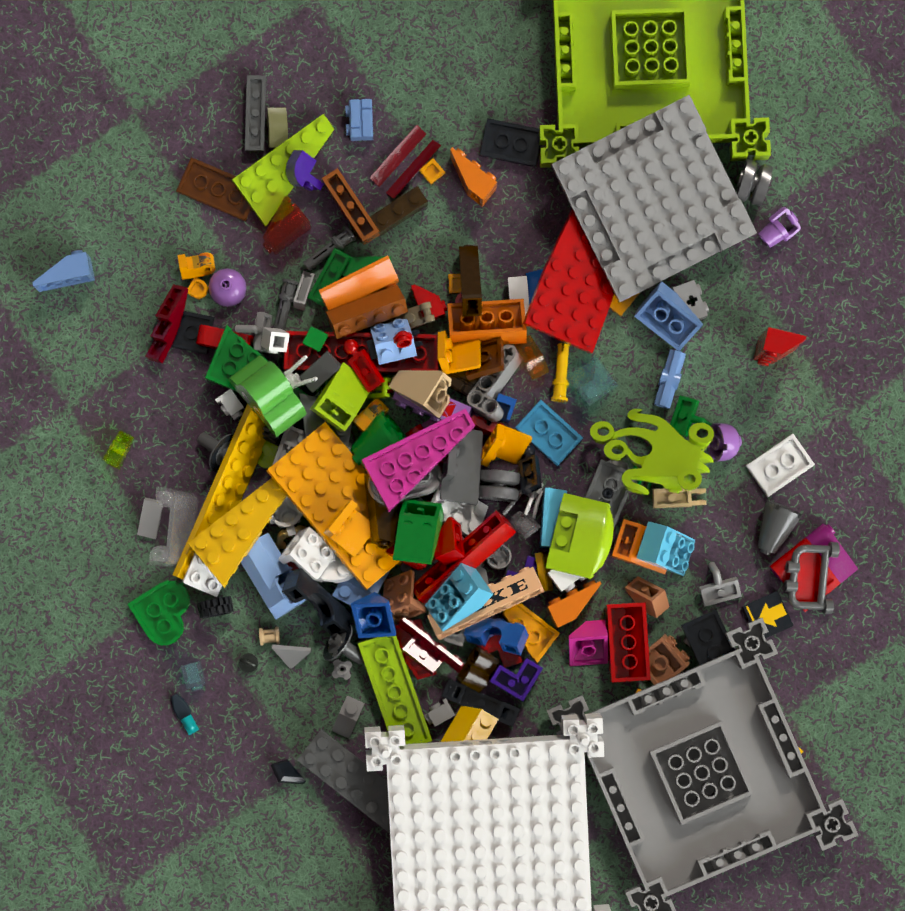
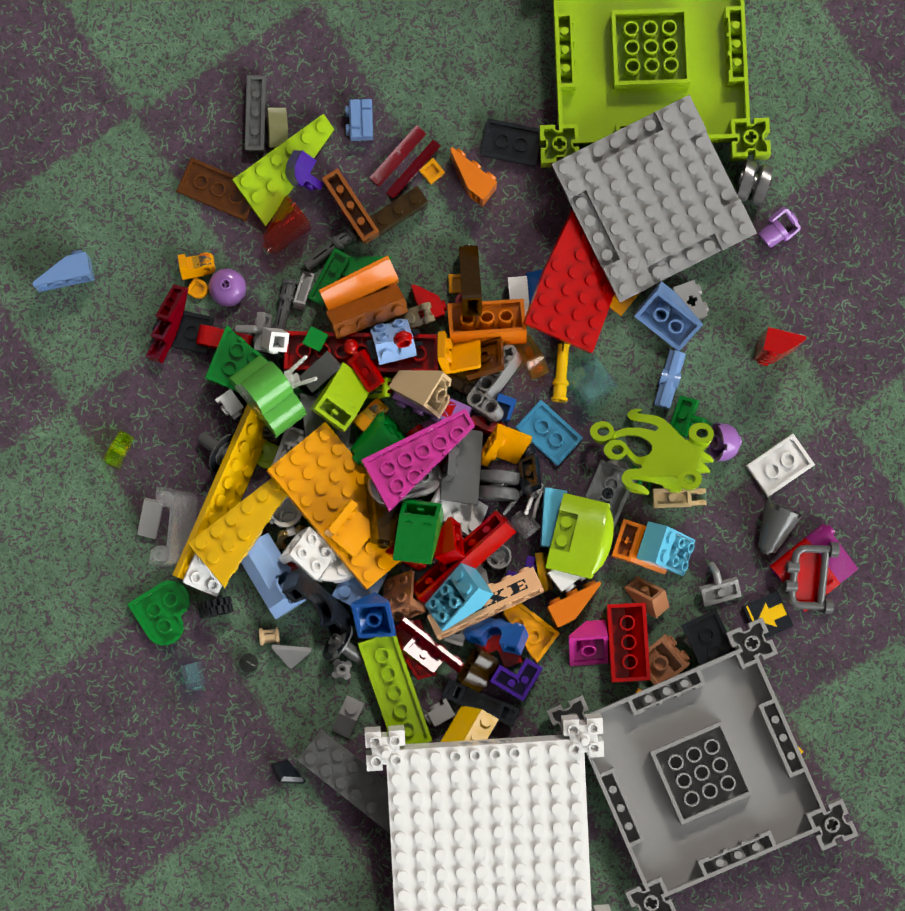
black piece [171,694,200,735] -> none

